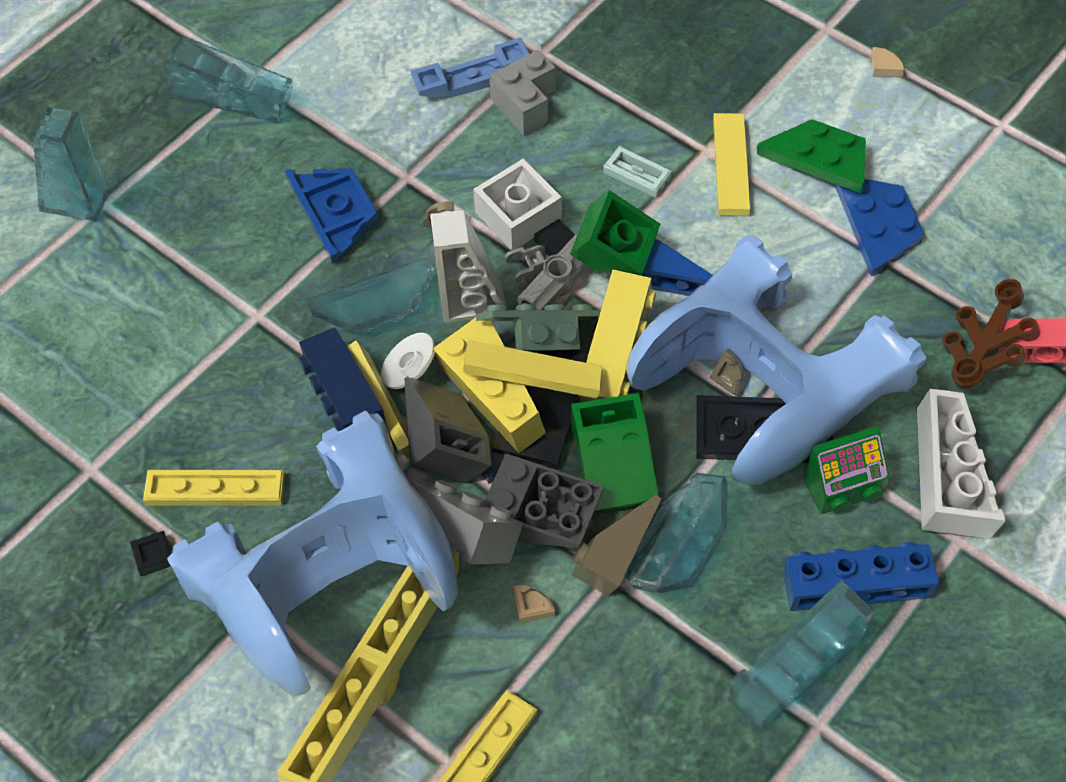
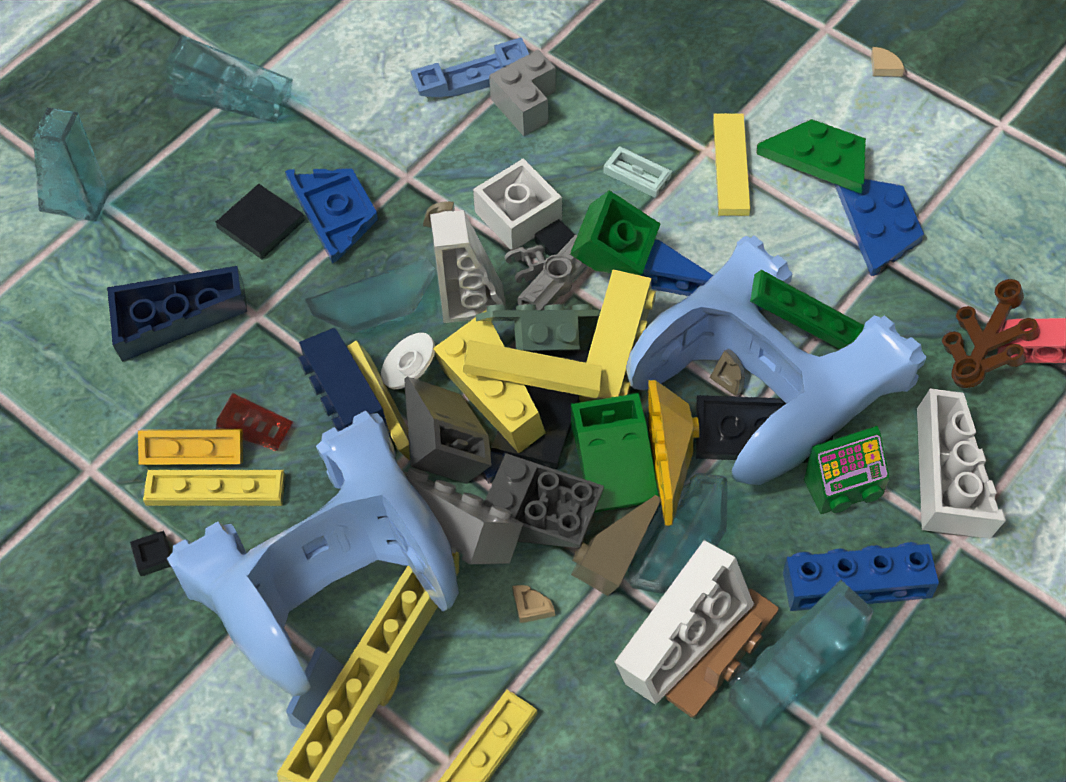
none -> dark blue wedge [107,266,248,362]
none -> yellow plate [138,429,243,465]
none -> black tile [216,184,305,259]
none -> clear red slope [216,393,293,451]
none -> medium blue slope [286,646,344,730]
none -> white wedge [615,540,754,705]
none -> yellow wedge [648,380,699,526]
none -> medium nougat bracket [665,589,778,718]
none -> green tile [750,270,864,350]

